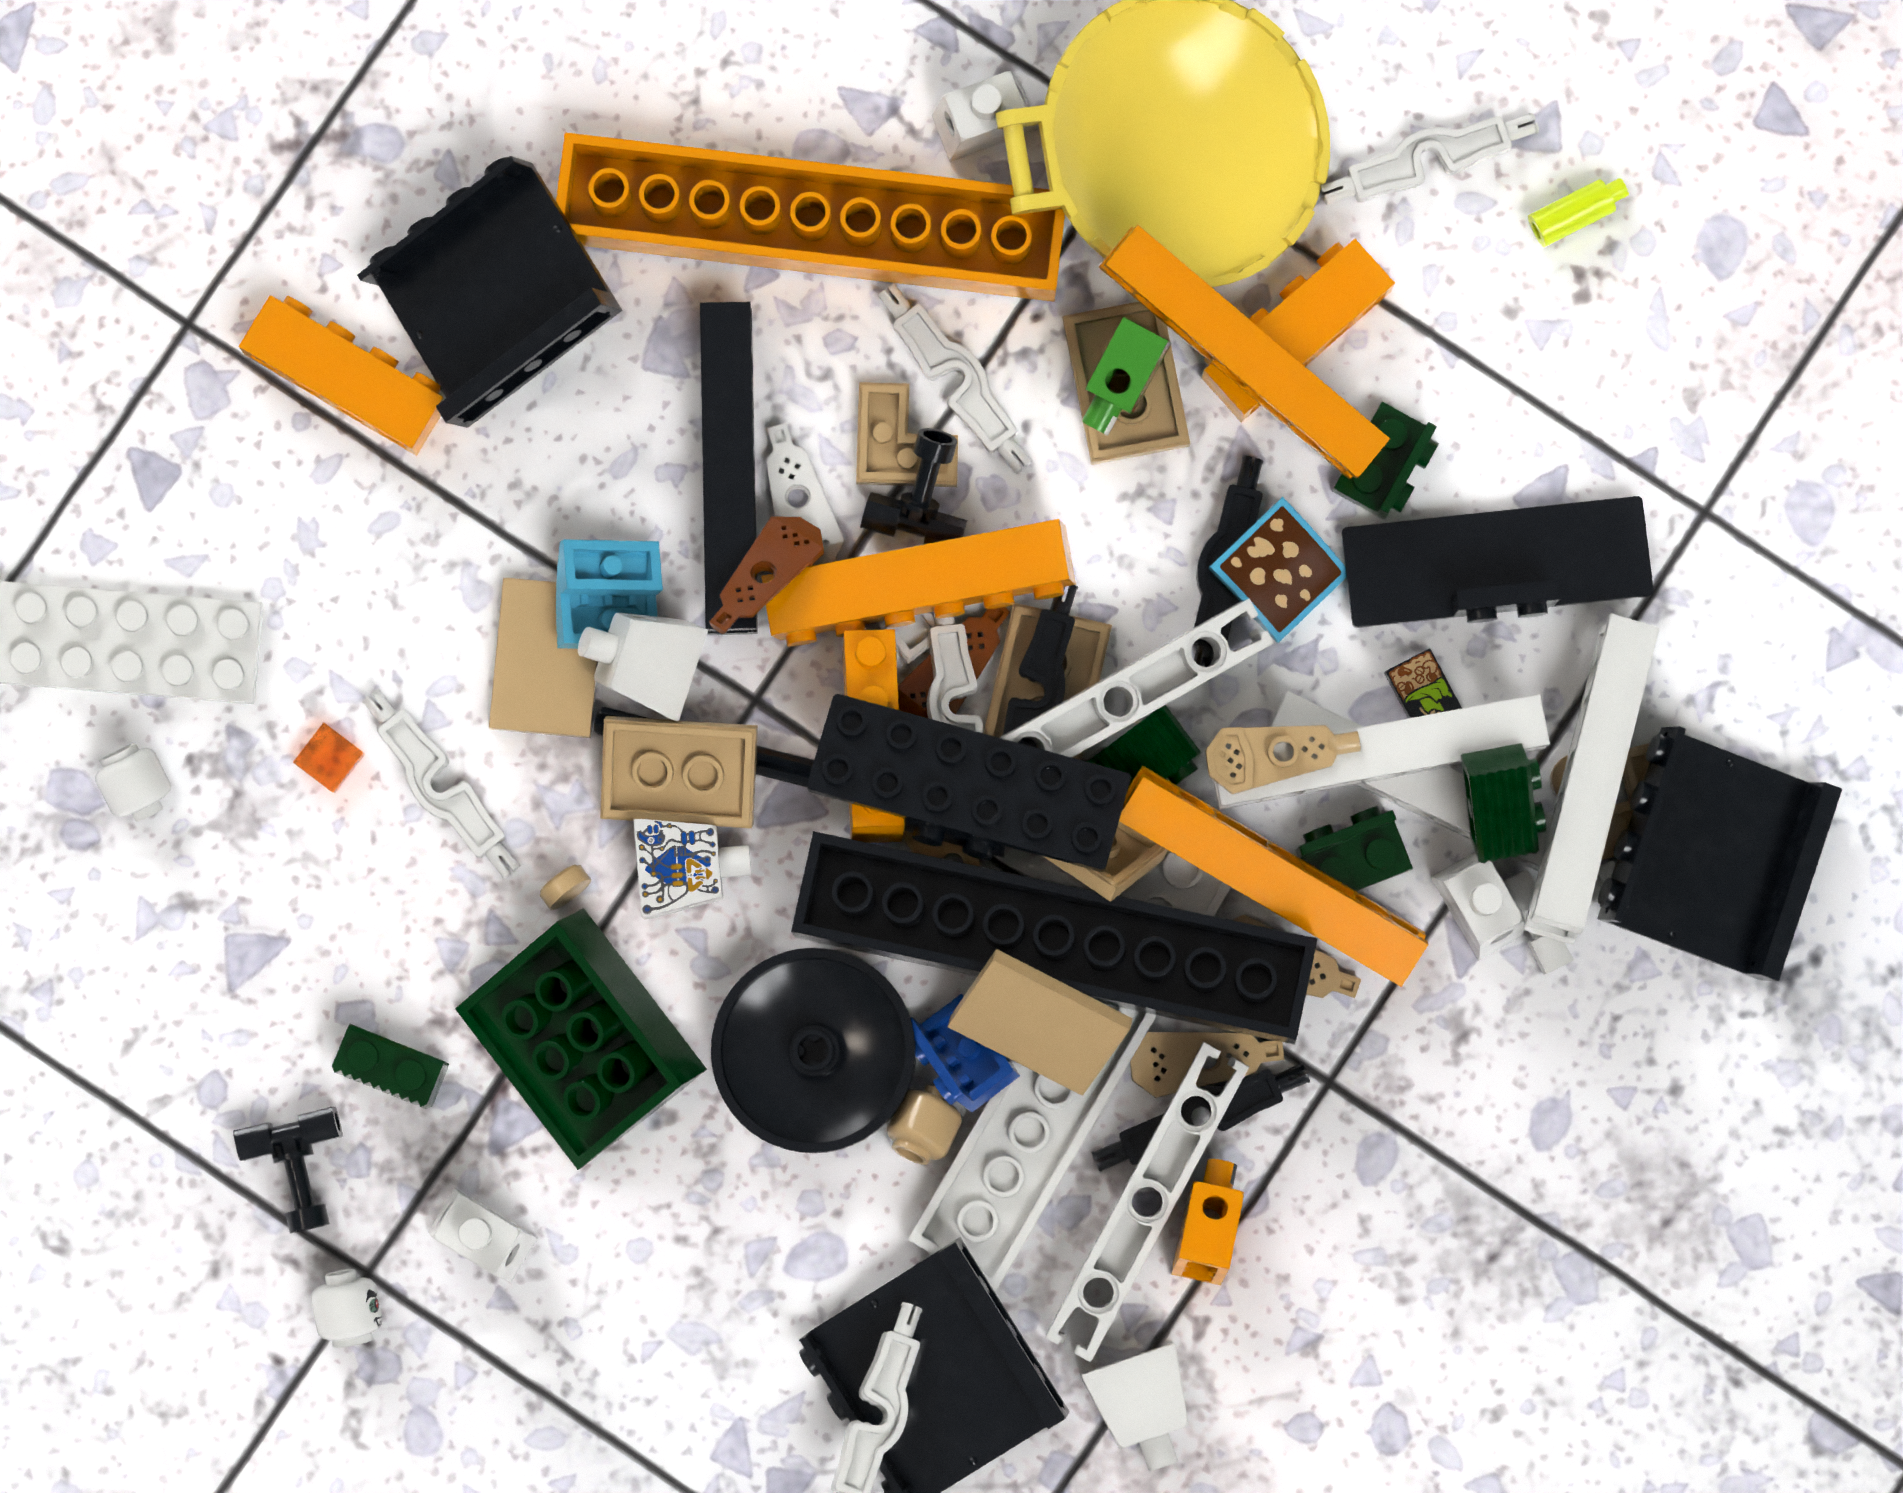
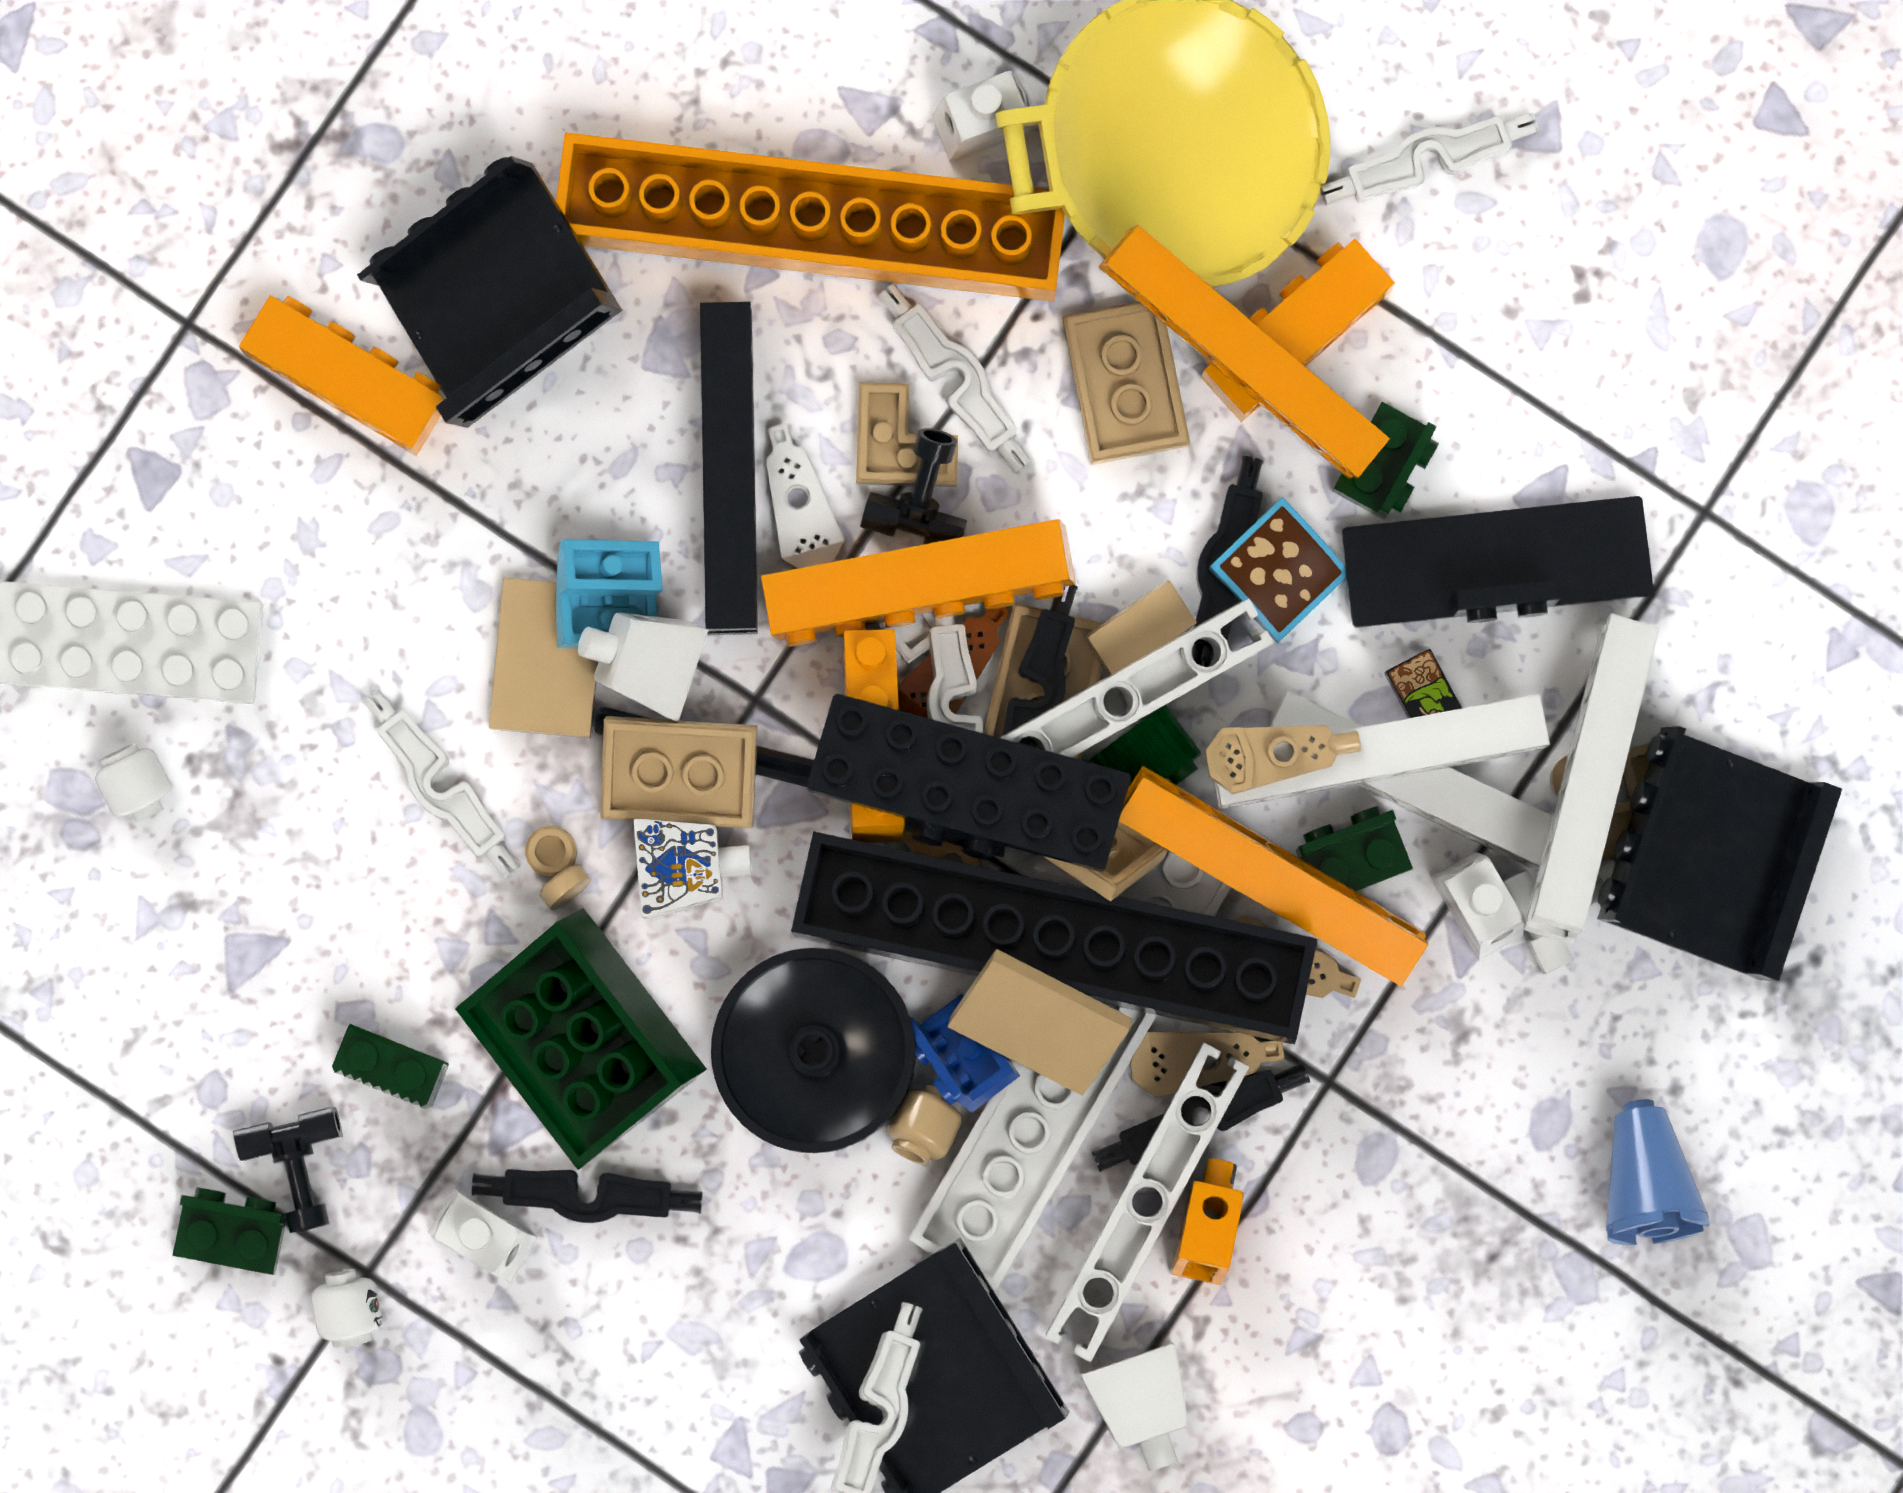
clear orange tile [293,722,365,794] -> none
dark orange piece [709,516,824,634] -> none
bright green torso [1081,317,1172,436] -> none
dark green brick [1460,743,1546,863] -> none
neon yellow cylinder [1528,178,1629,247] -> none
none -> dark green bracket [172,1187,287,1275]
none -> black piece [471,1169,703,1223]
none -> tan tile [525,826,577,878]
none -> tan tile [1084,580,1197,721]
none -> medium blue cone [1606,1099,1710,1245]

